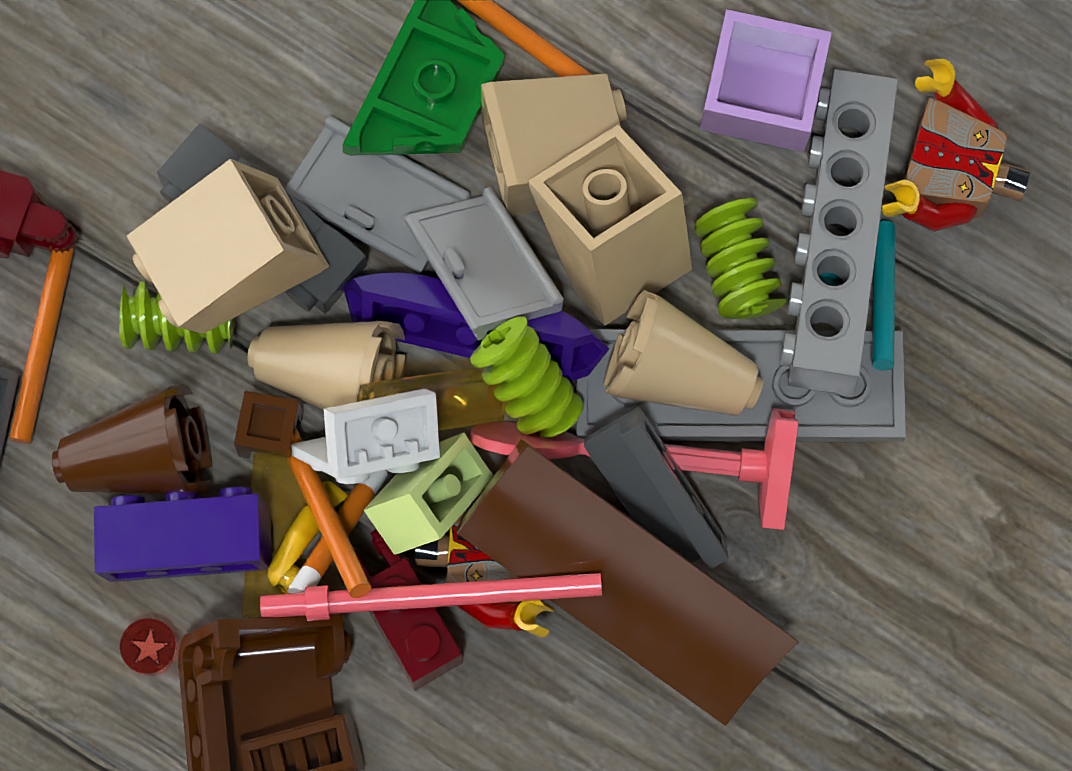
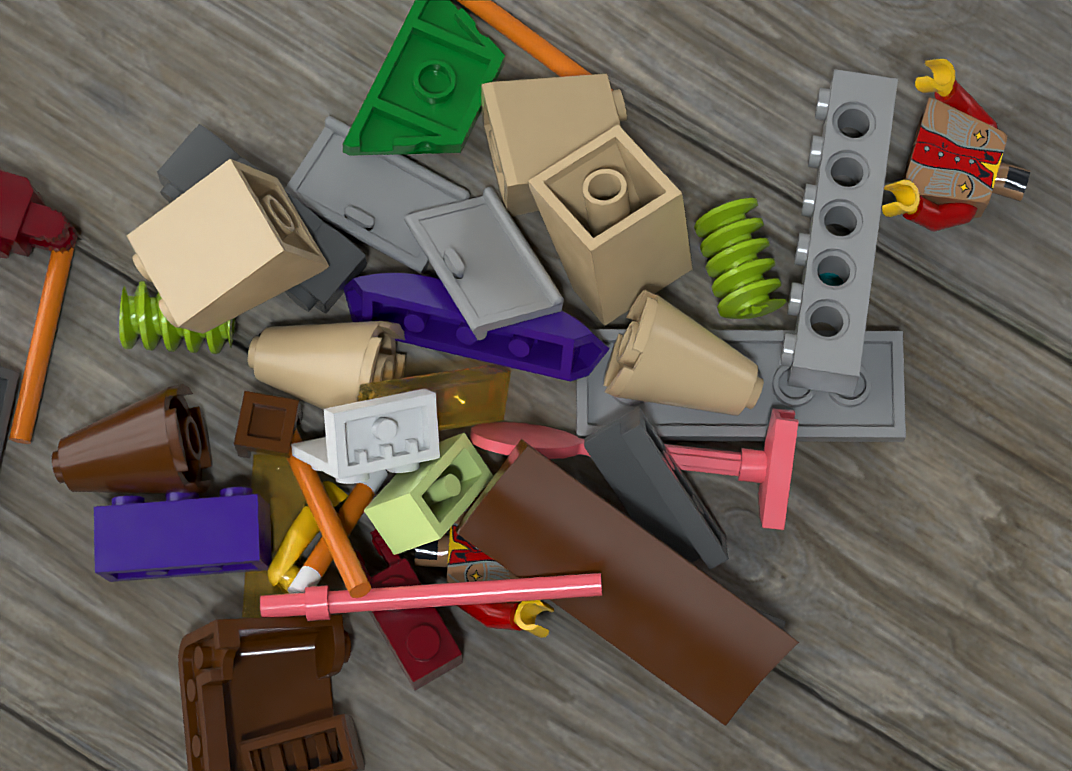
clear red tile [120,618,178,676] -> none
lime piece [470,316,584,438] -> none
lavender piece [700,9,832,152] -> none
teal bar [872,221,895,371] -> none

